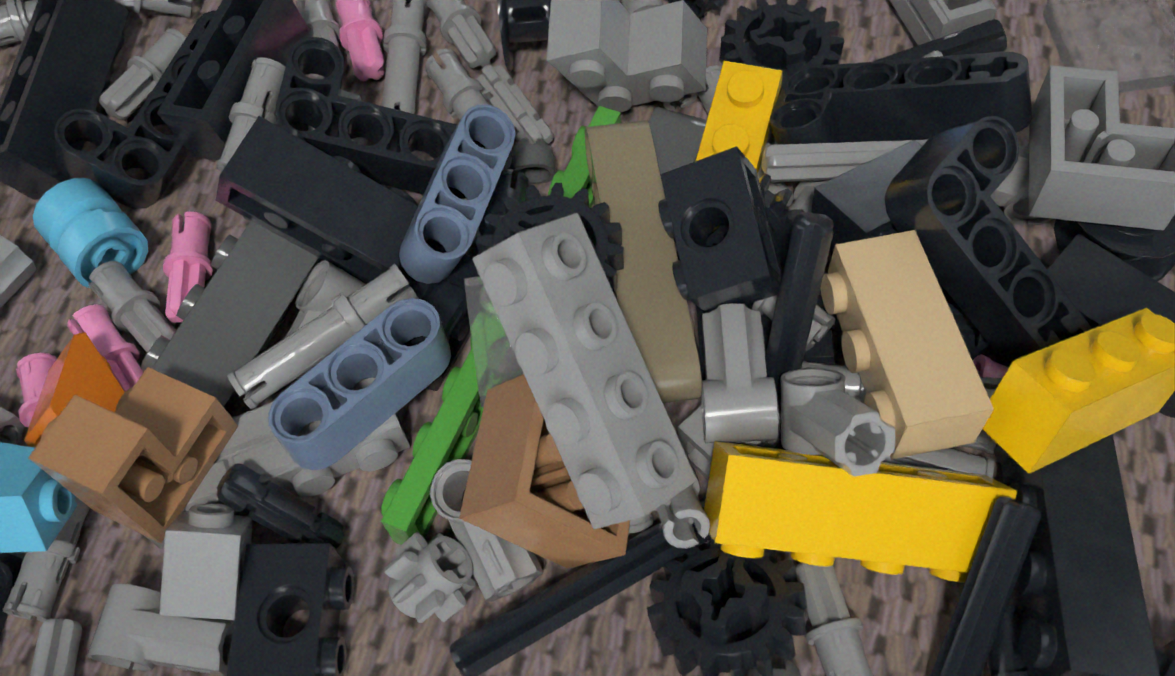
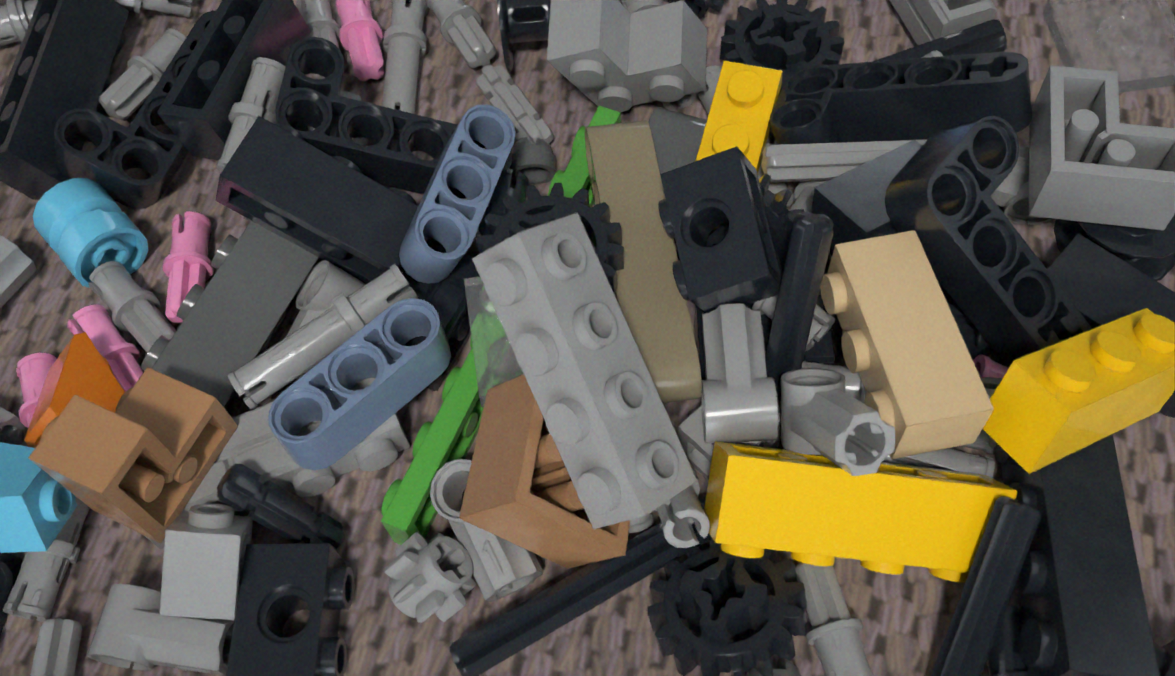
light grey pin [425,48,489,120] -> none

